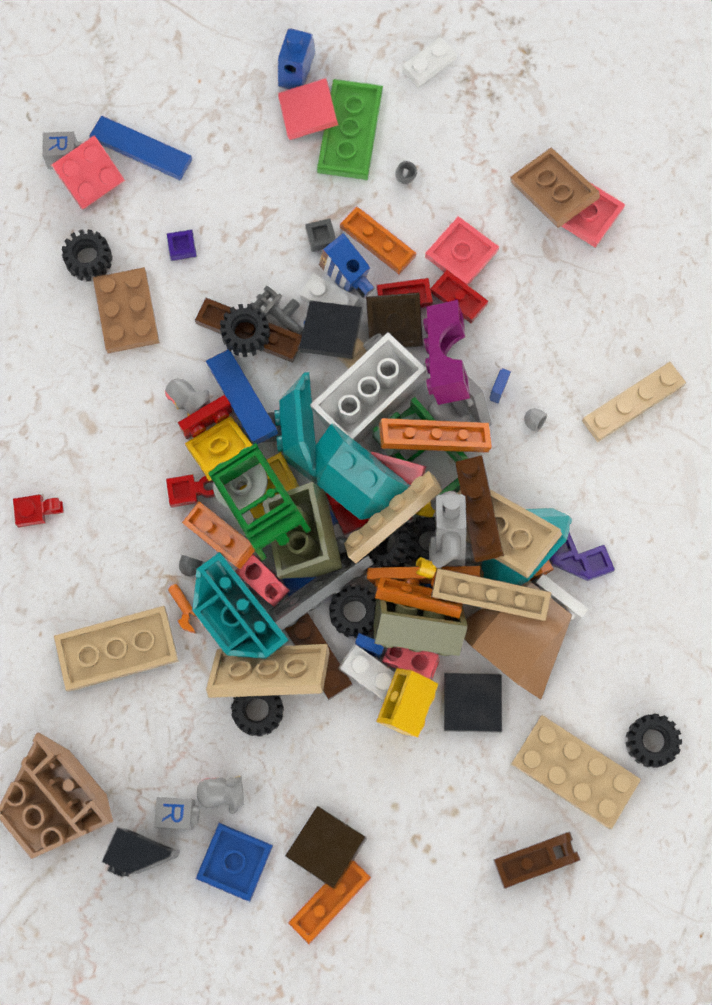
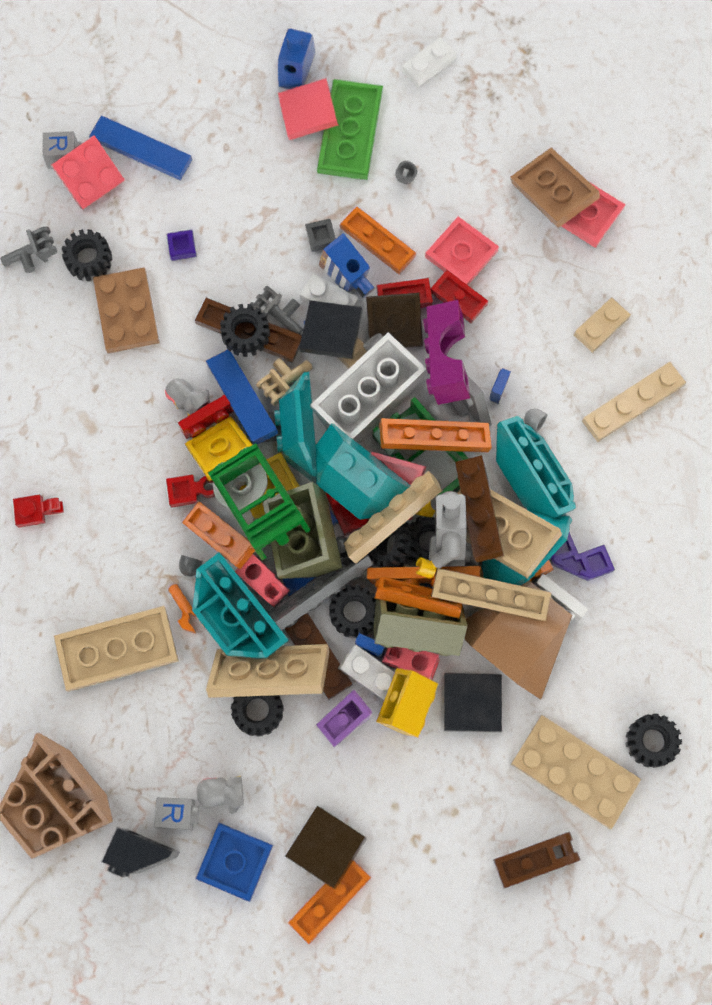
none -> dark grey arm [0,227,57,273]
none -> tan arm [256,358,312,406]
none -> medium lavender slope [316,690,373,747]
none -> teal wedge [496,416,576,518]
none -> tan plate [574,297,631,353]

